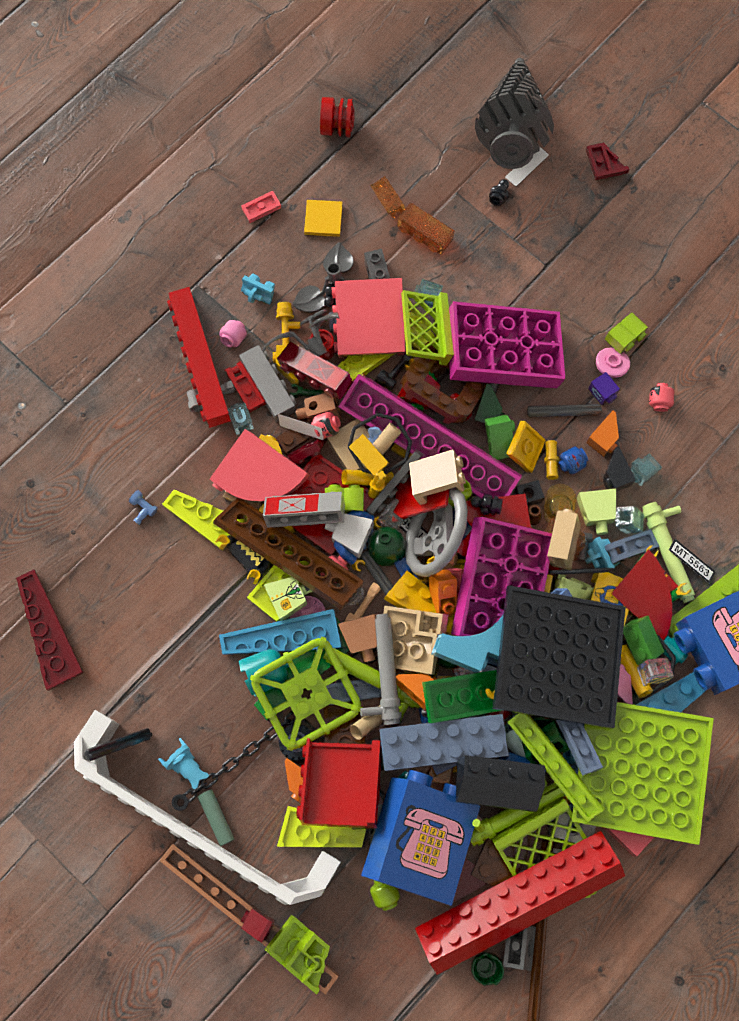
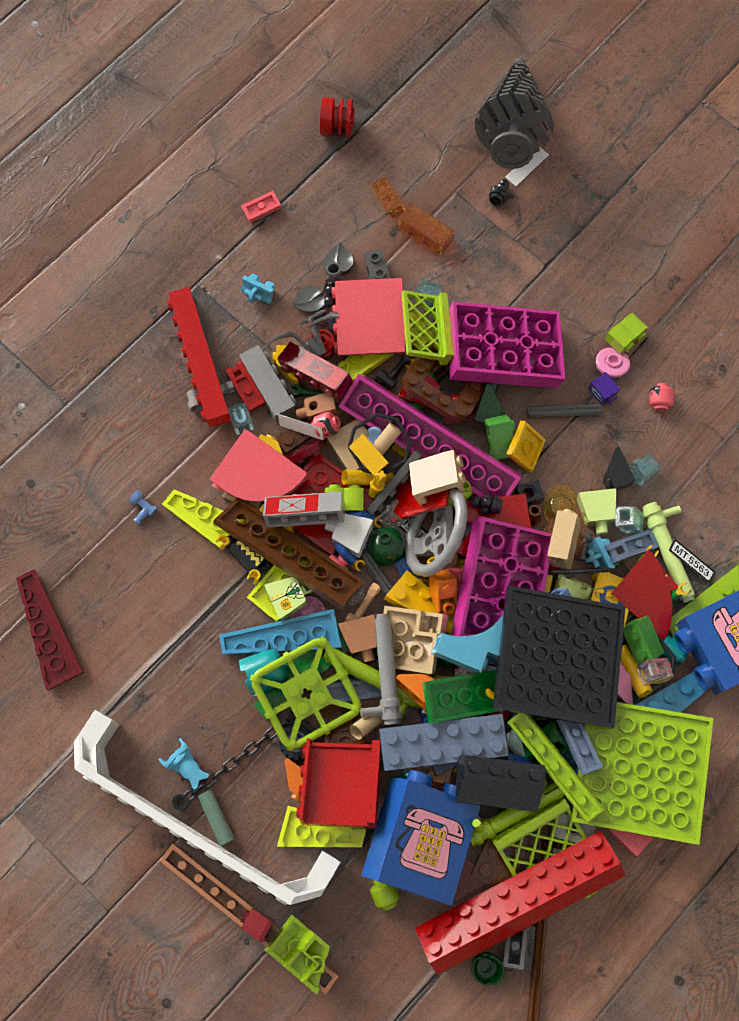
black axle [84,728,152,761] -> none
bright pink head [219,320,247,348] -> none
yellow piece [276,302,300,345] -> none
yellow tile [304,200,343,237] -> none
yellow pin [544,440,559,480] -> none
blue head [558,446,588,475] -> none
dark red wing [586,142,629,180] -> none
orange slope [586,410,619,457] -> none

